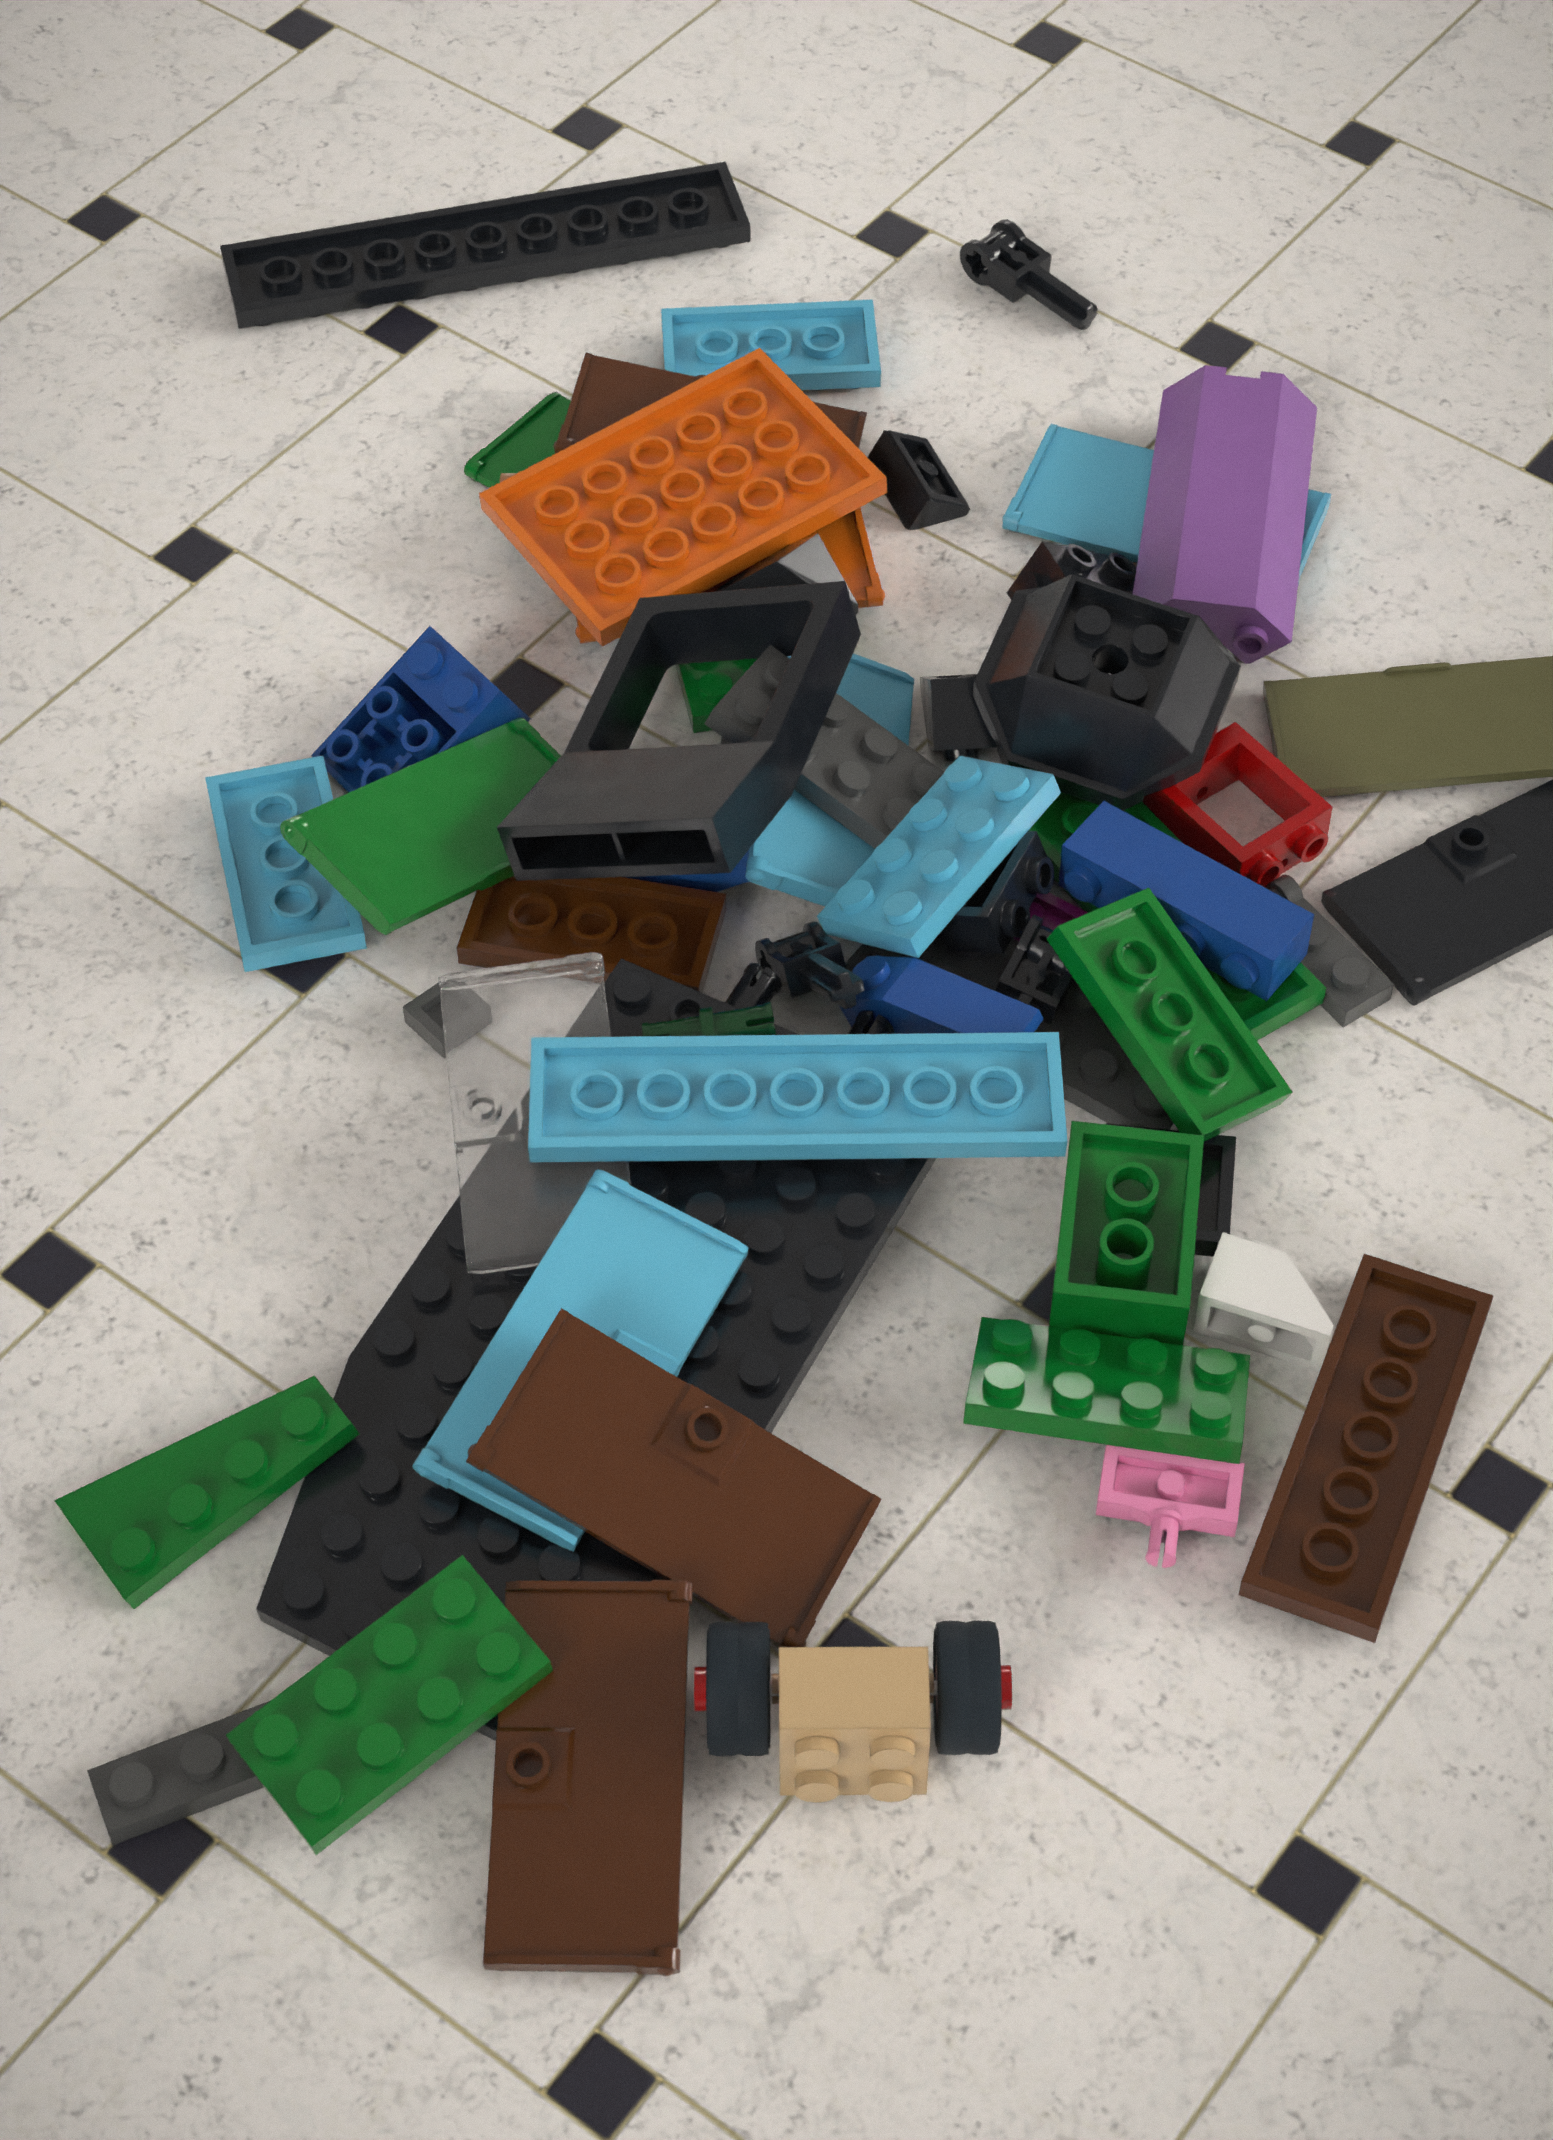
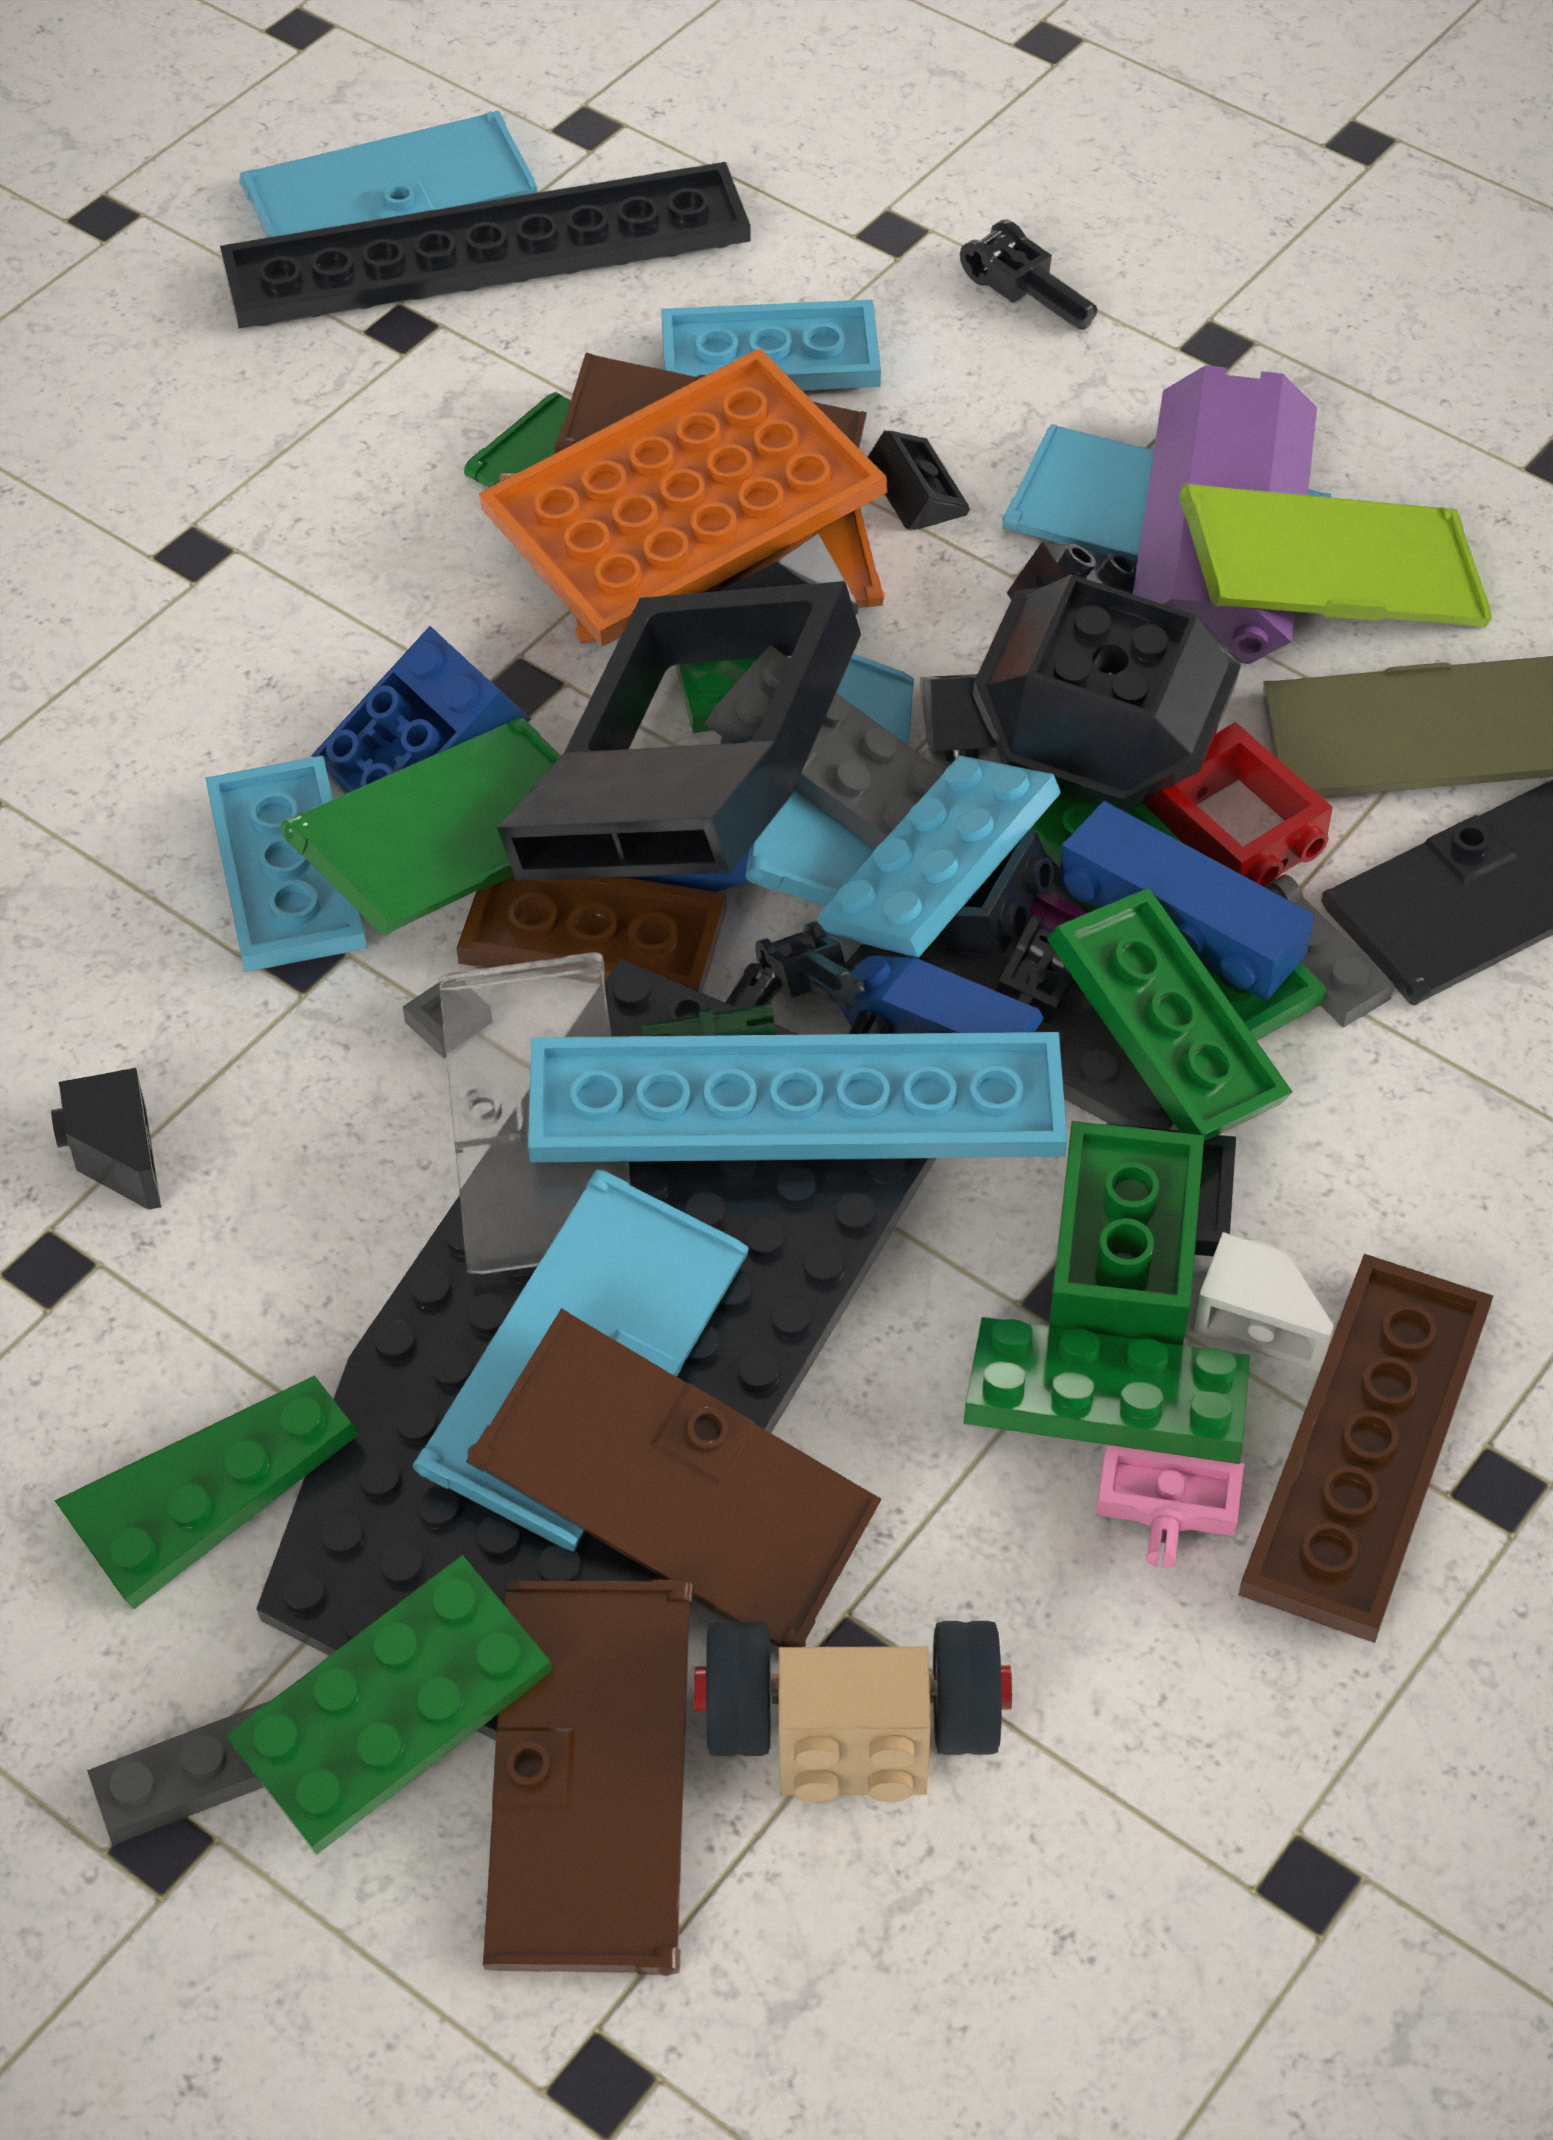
none -> black slope [51,1068,161,1210]
none -> medium azure door [239,110,537,238]
none -> lime door [1179,483,1491,628]

